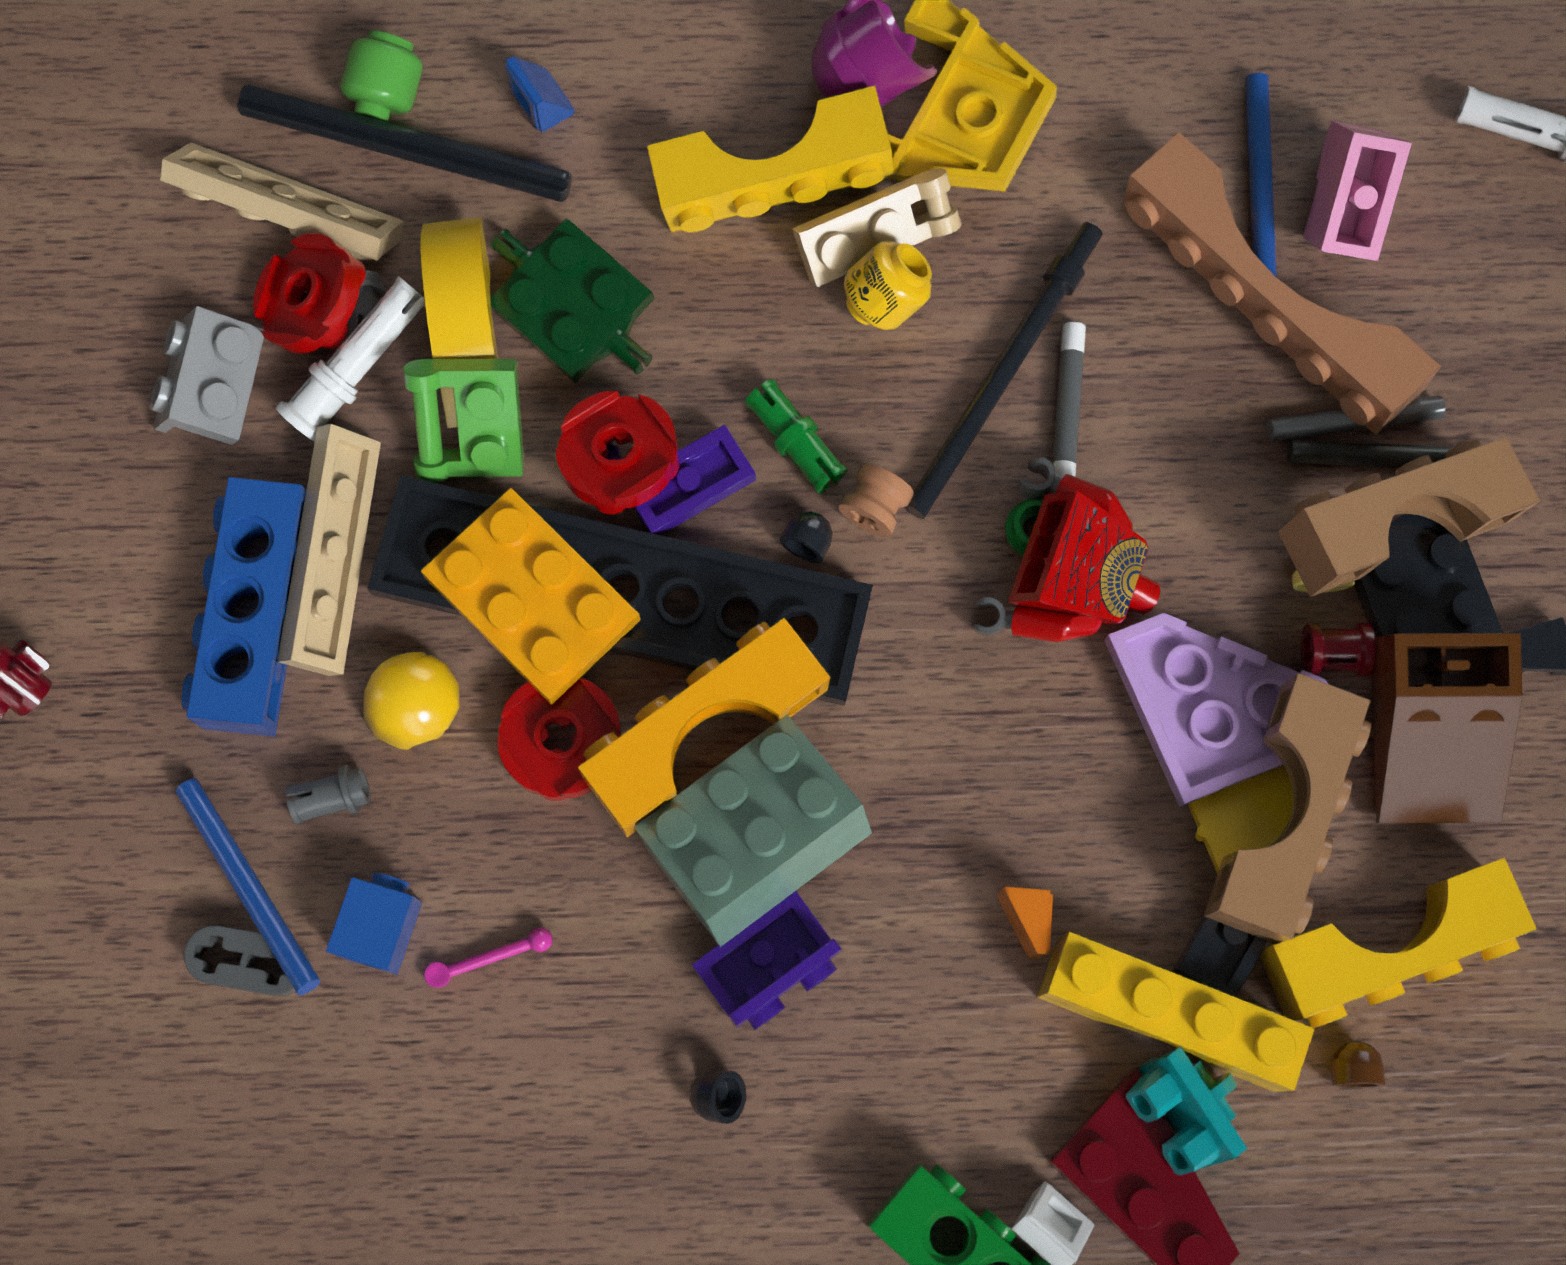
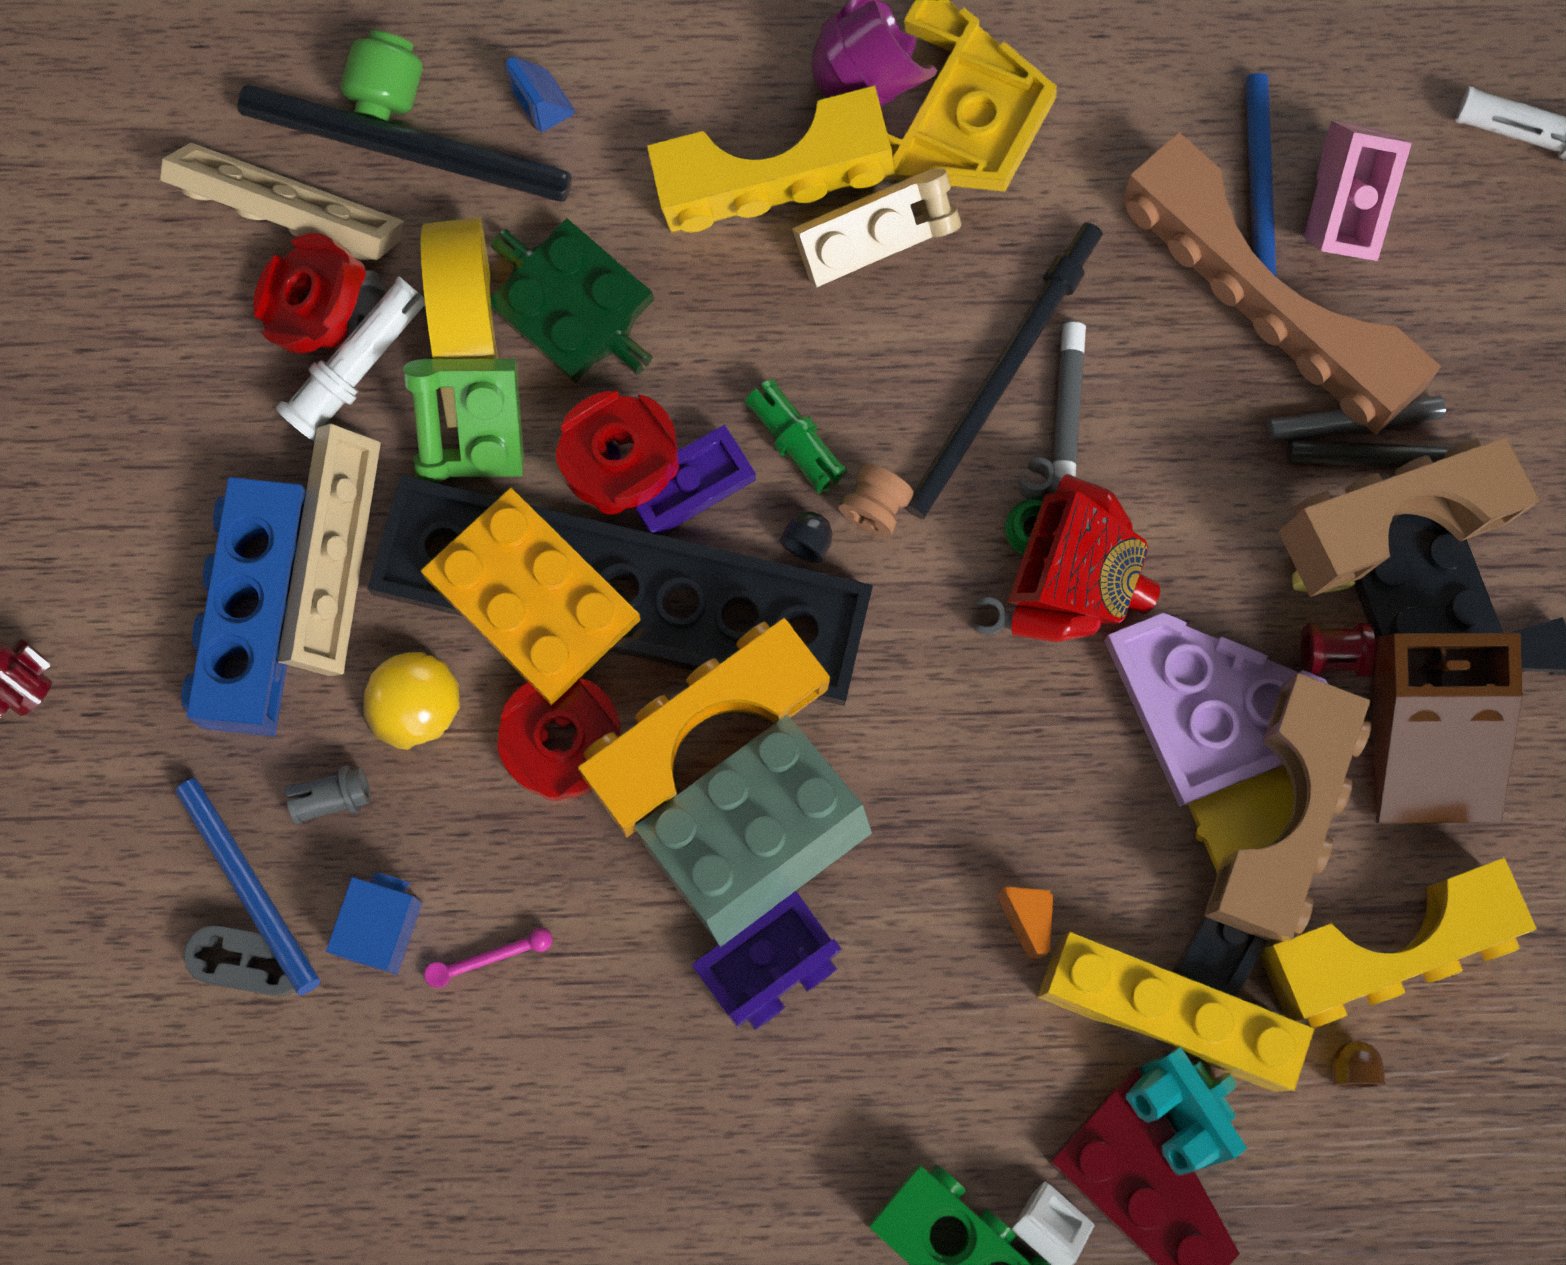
light grey bracket [149,306,265,445] -> none
black hinge [689,1069,746,1124] -> none
yellow head [844,241,932,330] -> none

